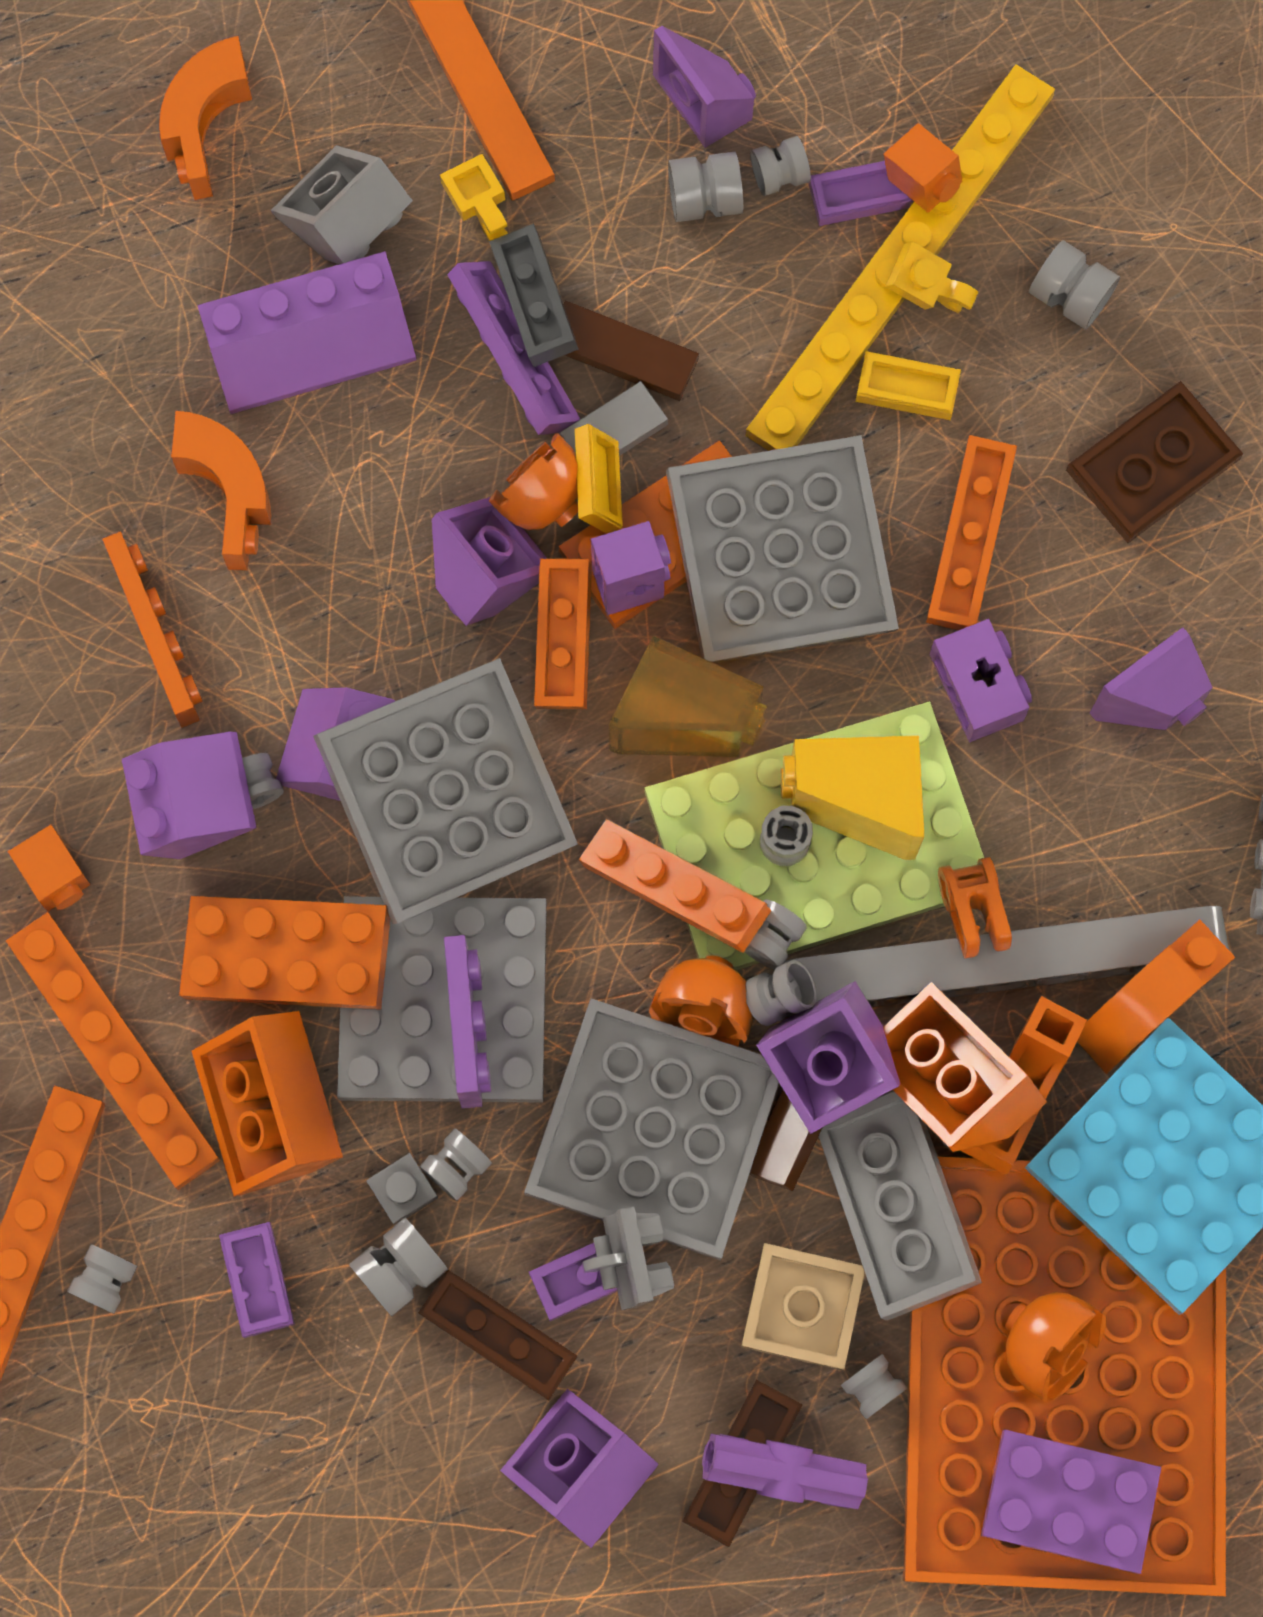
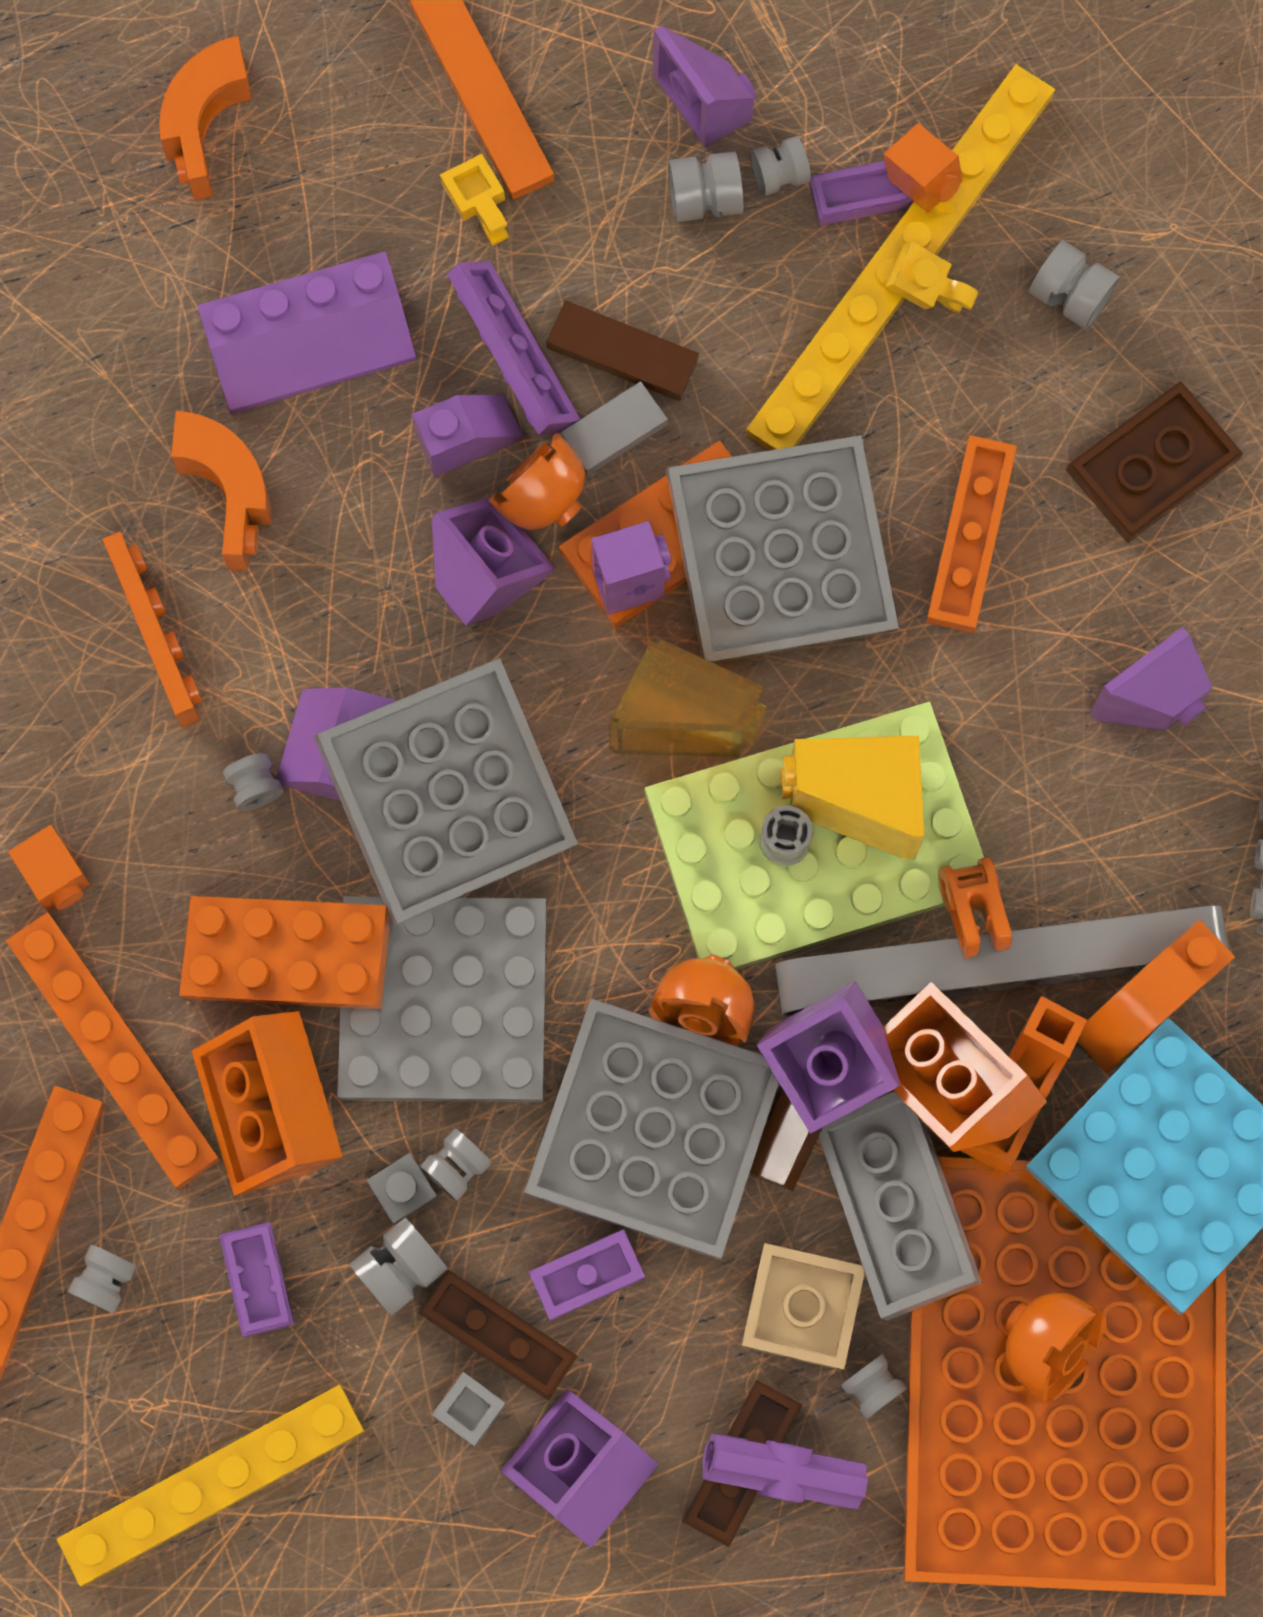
medium lavender slope [122,731,257,859] -> none
light grey slope [271,145,413,264] -> none
medium lavender plate [444,935,491,1109] -> none
dark grey plate [489,223,579,367] -> none
orange plate [534,559,592,710] -> none
yellow tile [575,424,623,534] -> none
orange plate [579,819,771,953] -> none
light grey hips [582,1207,674,1311] -> none
light grey wheel [744,899,807,970] -> none
light grey wheel [746,960,817,1026] -> none
yellow tile [855,351,961,421] -> none
medium lavender brick [929,619,1032,743] -> none
medium lavender plate [981,1430,1161,1574] -> none
none -> yellow plate [57,1384,365,1587]
none -> medium lavender slope [412,394,524,477]
none -> light grey plate [432,1372,506,1447]

